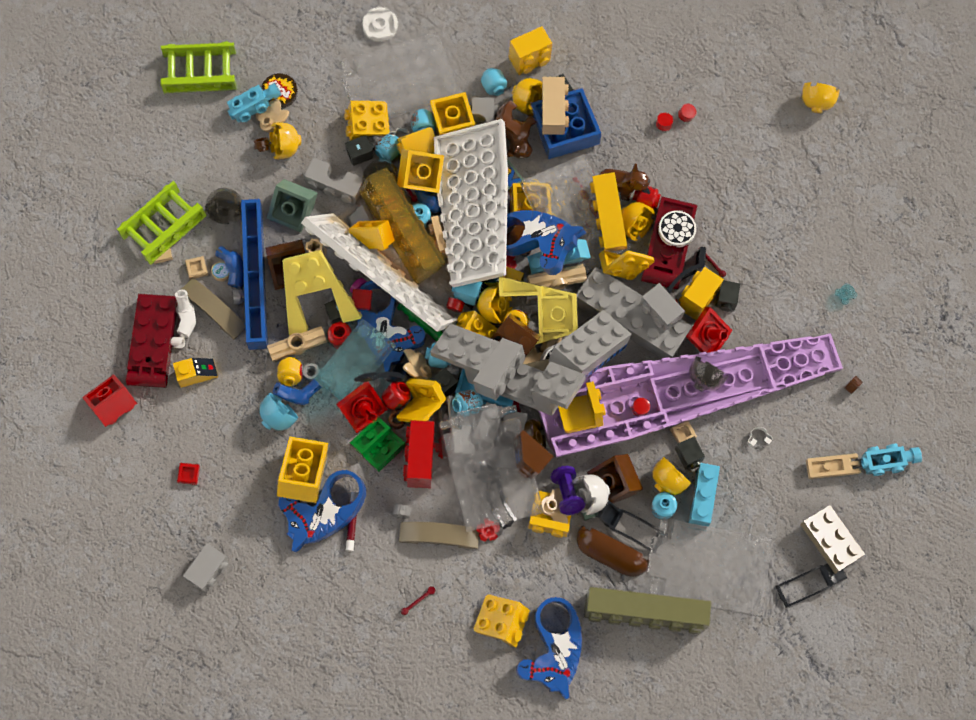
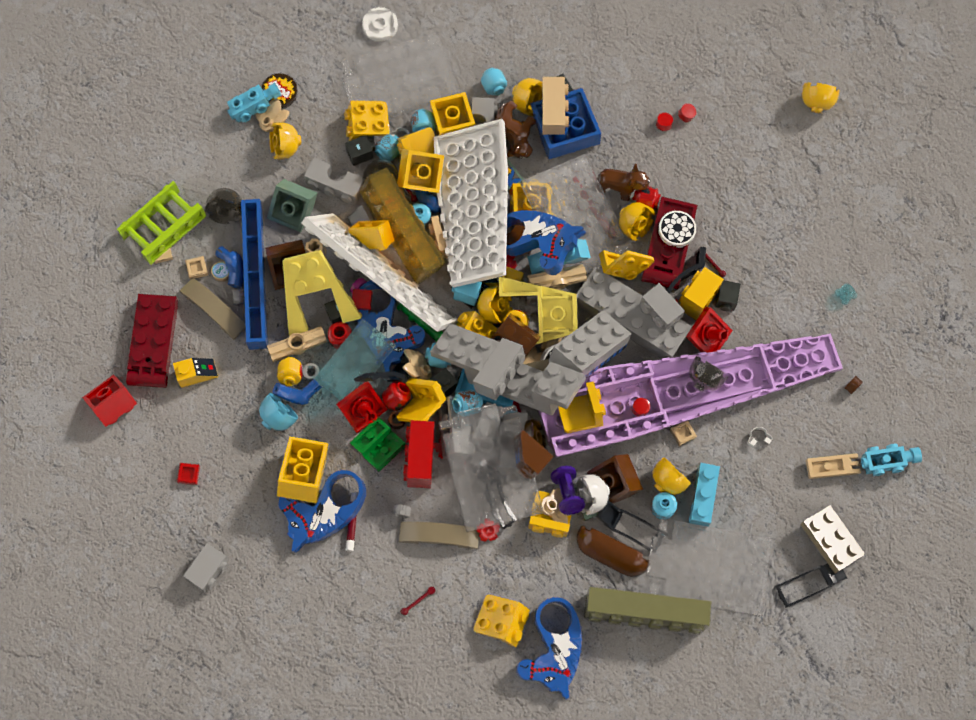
lime fence [161,41,237,93] -> none
white arm [171,290,196,348] -> none
reddish brown plate [254,137,272,152] -> none
red piece [446,297,465,313] -> none
yellow brick [509,26,553,75] -> none
yellow brick [590,172,627,252] -> none
pearl dark grey brick [675,436,705,469] -> none

